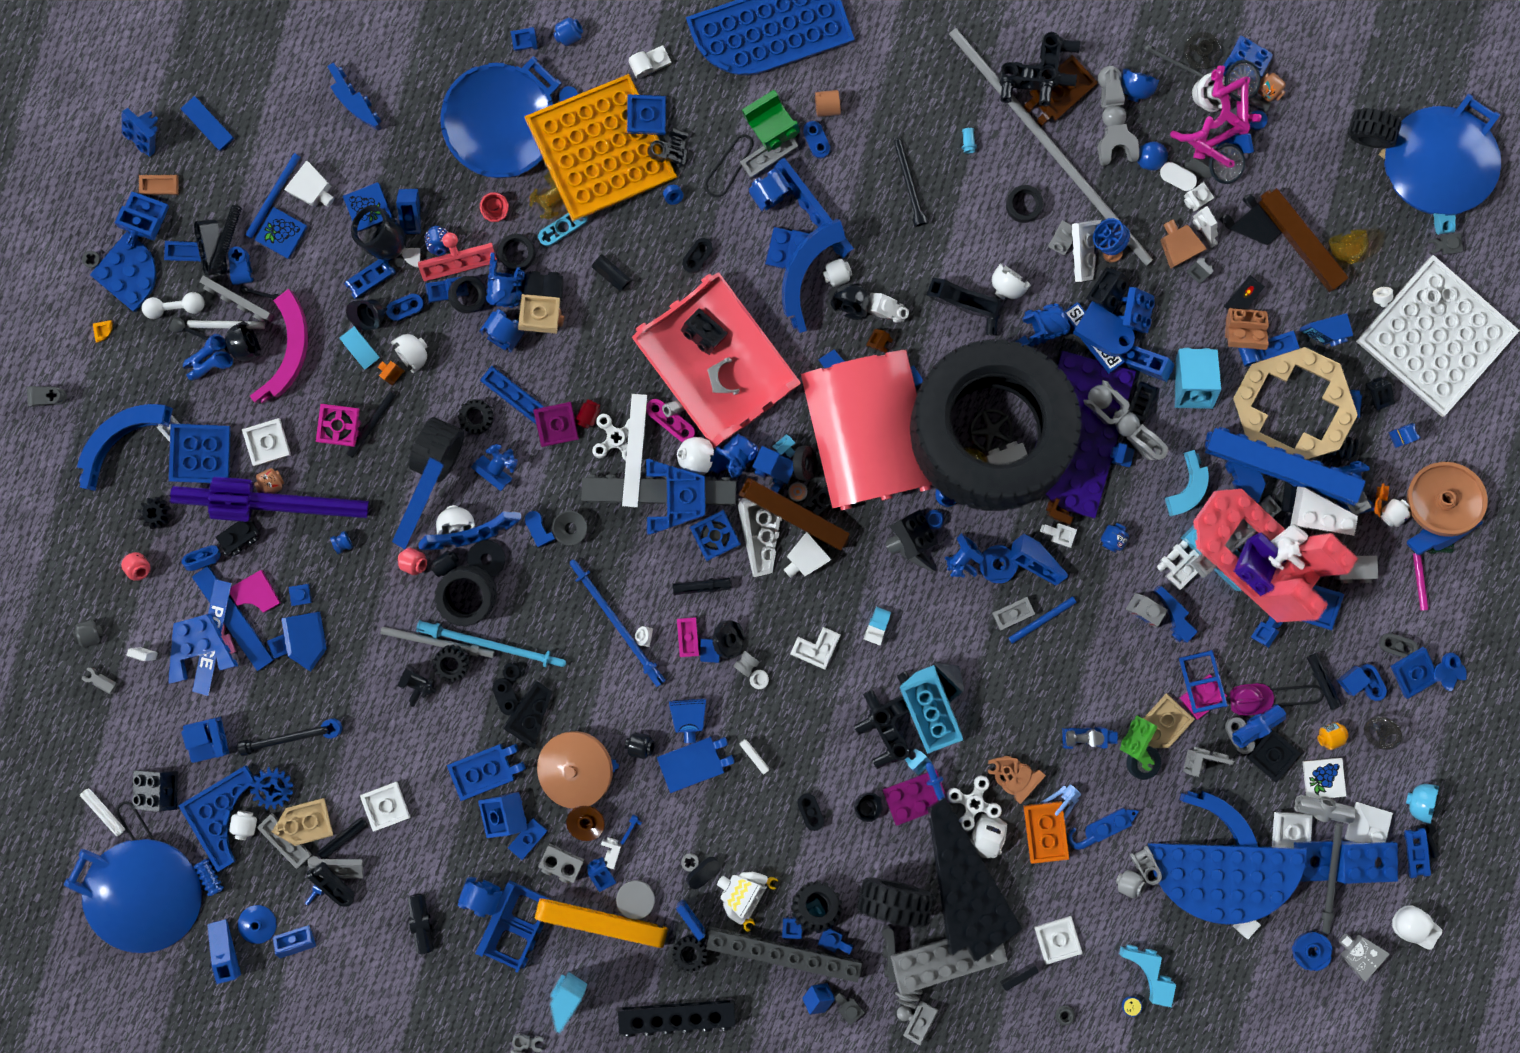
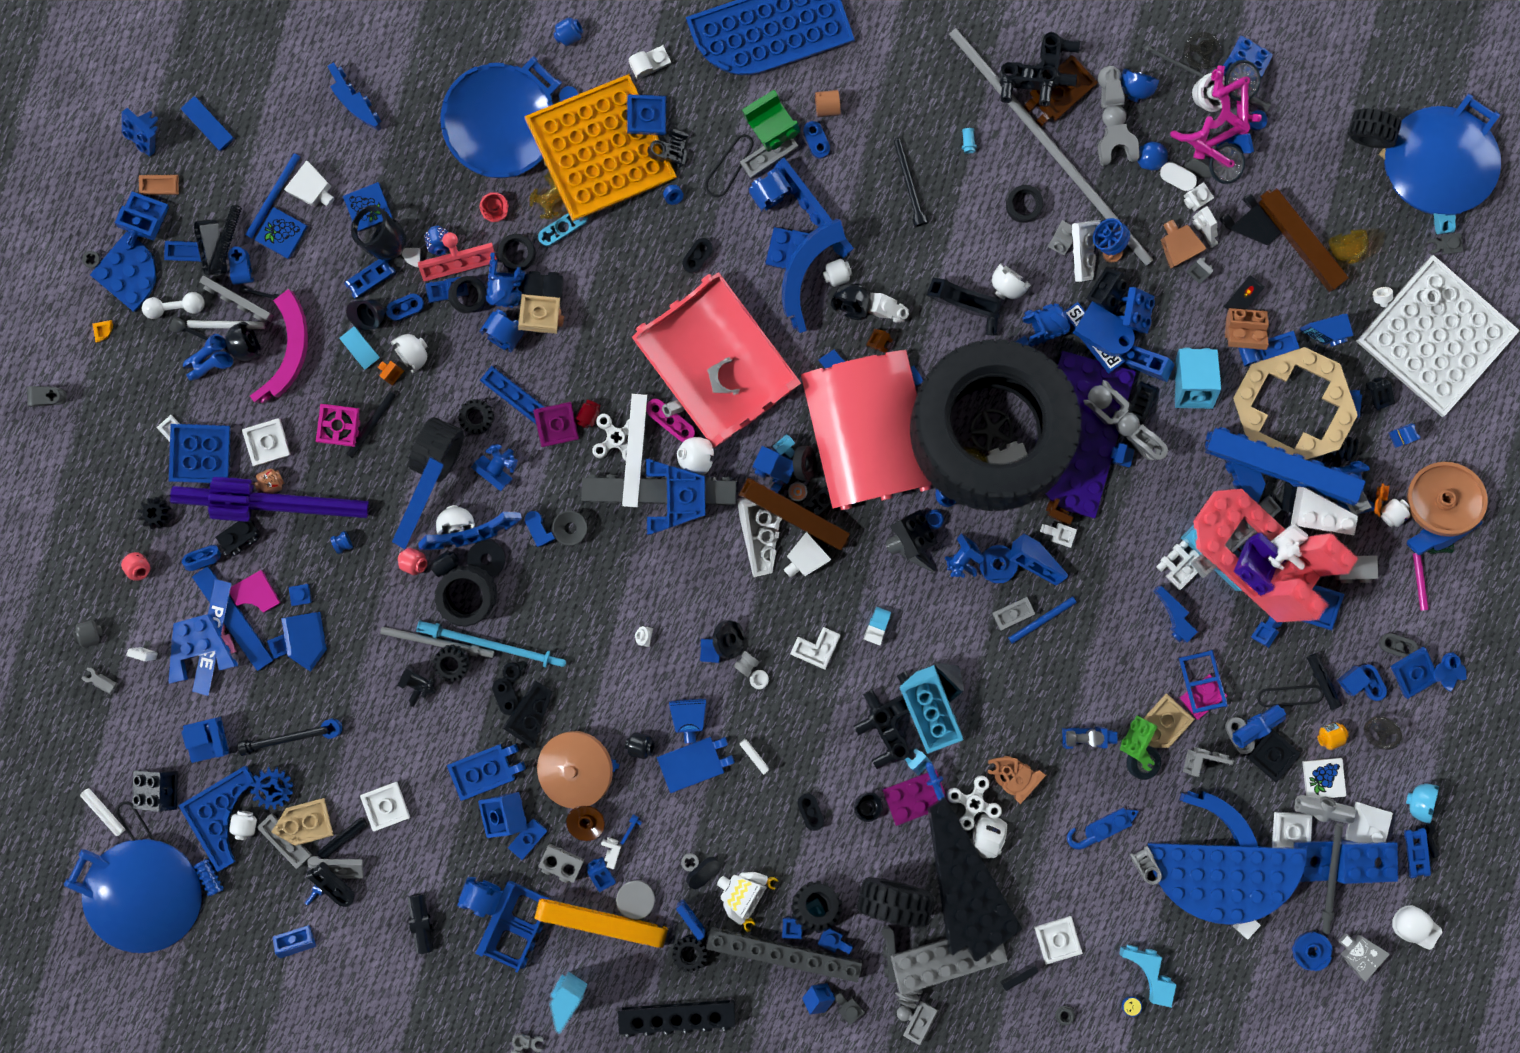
blue arch [77,404,173,491] -> none
slope [207,919,241,984] -> none
blue dish [238,905,276,944] -> none
blue slope [396,189,421,234] -> none
blue tile [510,27,538,52] -> none
blue bar [570,559,666,687] -> none
black axle [592,254,631,292] -> none
black pin [673,577,731,596] -> none
dark pink plate [677,617,699,657] -> none
black bracket [681,308,728,355] -> none
blue piece [690,510,741,561] -> none
blue helmet [707,434,758,478] -> none
orange plate [1023,801,1069,864] -> none
light blue plant [1039,784,1081,821] -> none
blue head [1101,523,1129,553] -> none
light grey head [1116,870,1146,899] -> none
light grey torso [1126,593,1168,628] -> none
medium azure arch [1165,450,1209,516] -> none
magenta piece [1230,683,1274,716] -> none
nougat head [1258,73,1286,102] -> none

